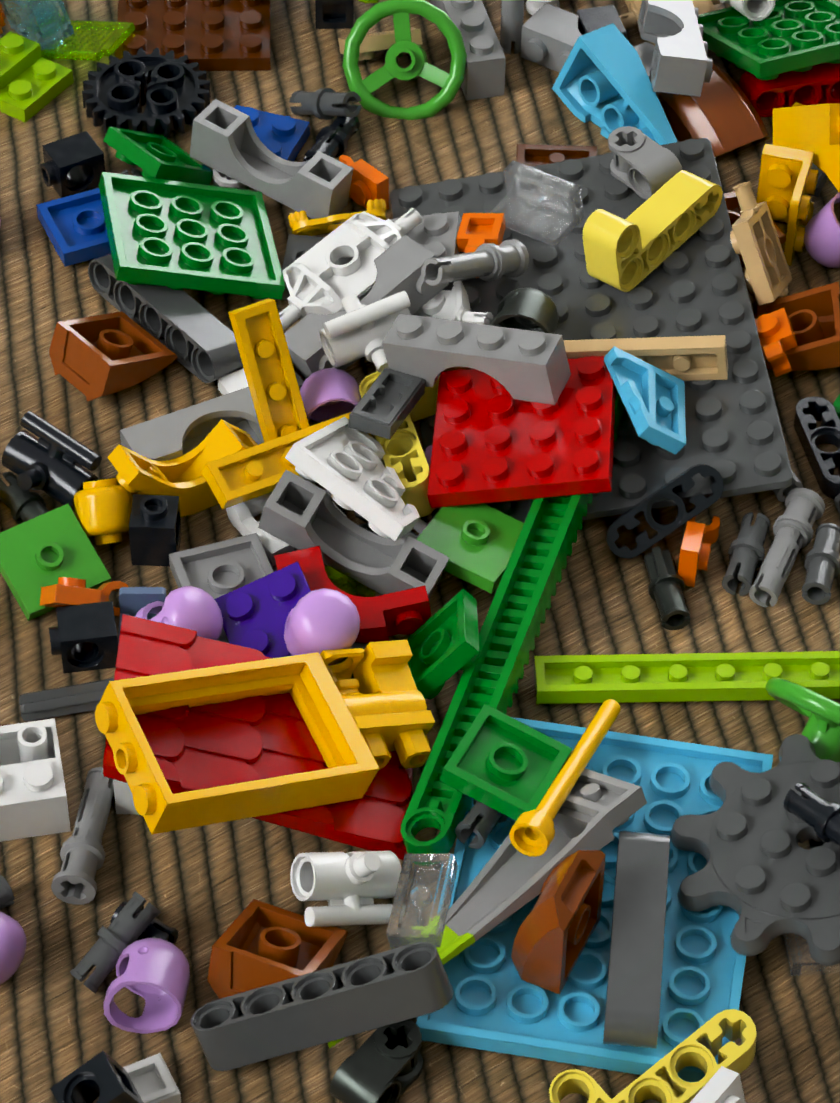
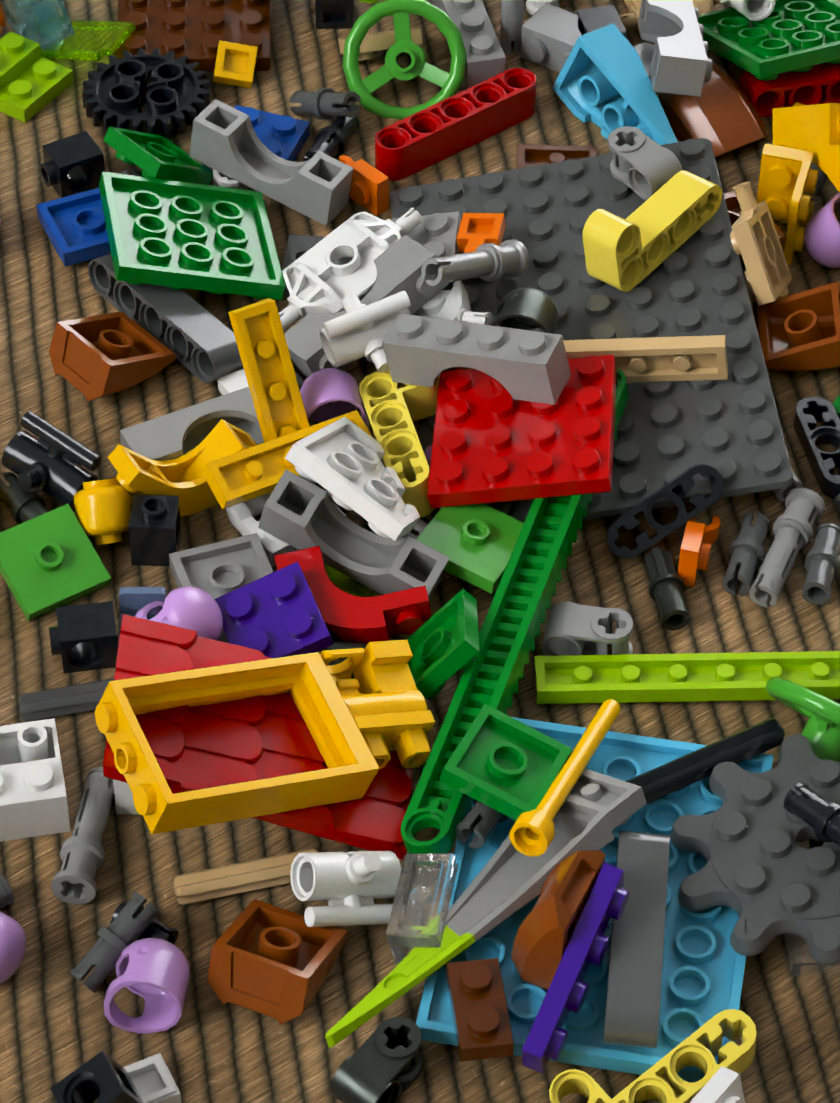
orange plate [40,577,128,617] -> none
dark grey beam [191,942,454,1071] -> none
lavender helmet [284,588,360,666] -> none
yellow piece [288,199,386,236] -> none
dark grey plate [349,368,426,440] -> none
clear panel [490,160,585,246] -> none
medium azure wing [604,346,686,455] -> none
orange plate [755,307,798,377] -> none
none -> tan axle [173,848,317,905]
none -> yellow plate [213,40,258,88]
none -> red beam [375,68,537,181]
none -> reddish brown plate [446,958,514,1062]
none -> dark purple plate [522,862,629,1074]
none -> light grey piece [541,602,633,656]
none -> black axle [626,718,785,803]

